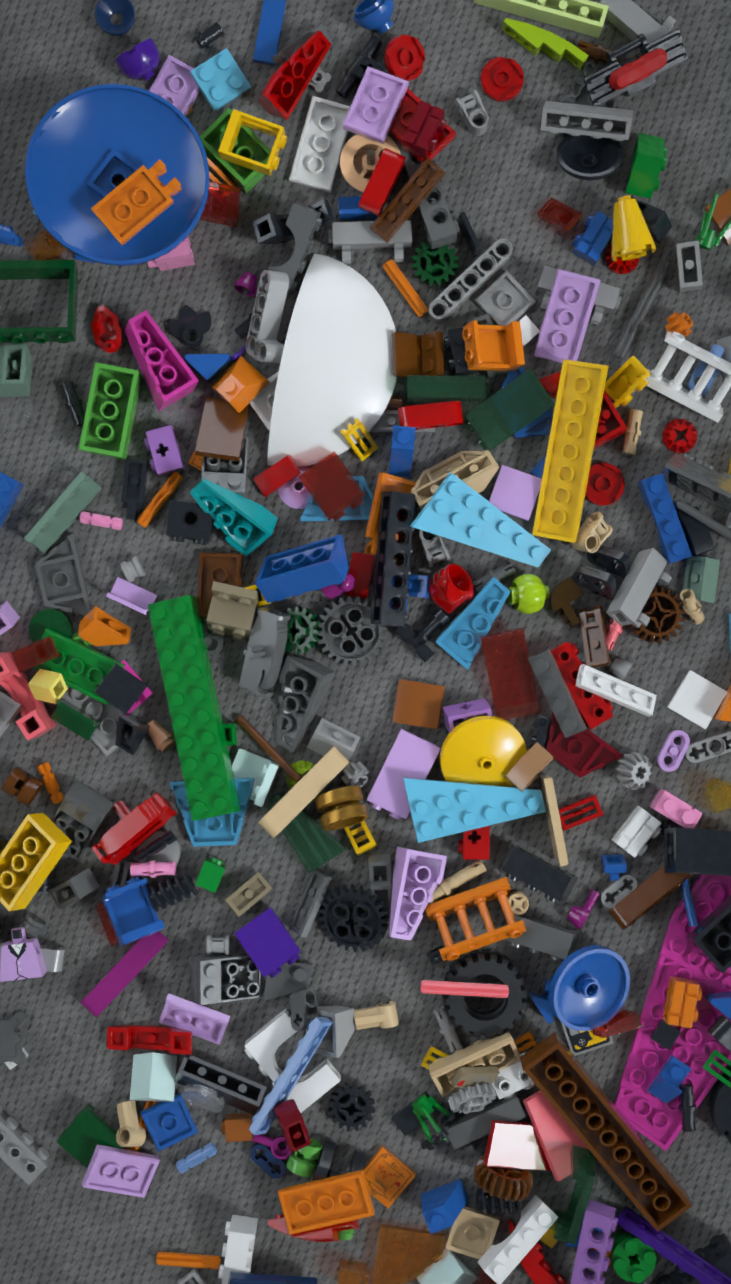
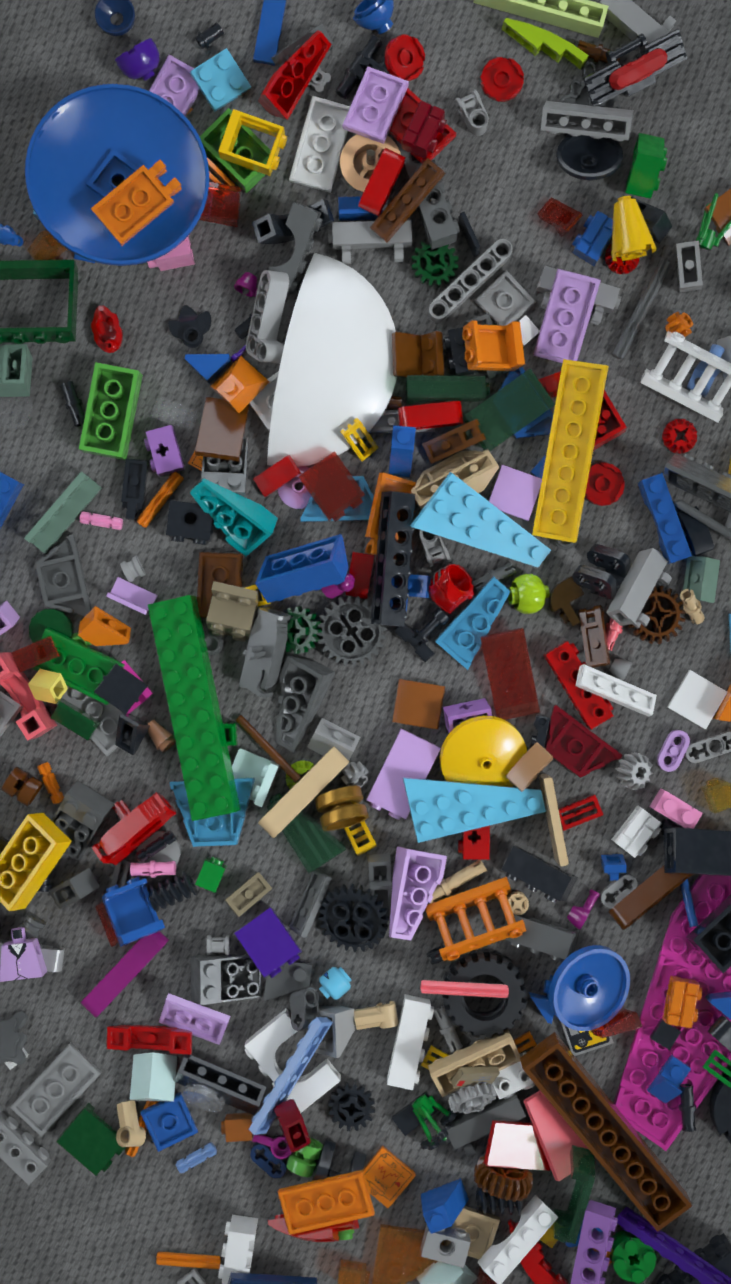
lavender tile [82,1144,160,1198] -> none
dark pink wedge [124,310,199,412] -> none
orange axle [383,259,428,318] -> none
dark grey plate [528,649,587,738] -> none
tan piece [571,512,613,553] -> none
yellow bracket [604,355,652,408] -> none
tan pin [621,409,643,455] -> none
none -> light grey tile [10,1042,102,1137]
none -> medium azure head [319,967,352,1000]
none -> white brick [387,994,434,1090]
none -> light grey brick [420,1225,471,1268]
none -> reddish brown plate [422,419,486,464]

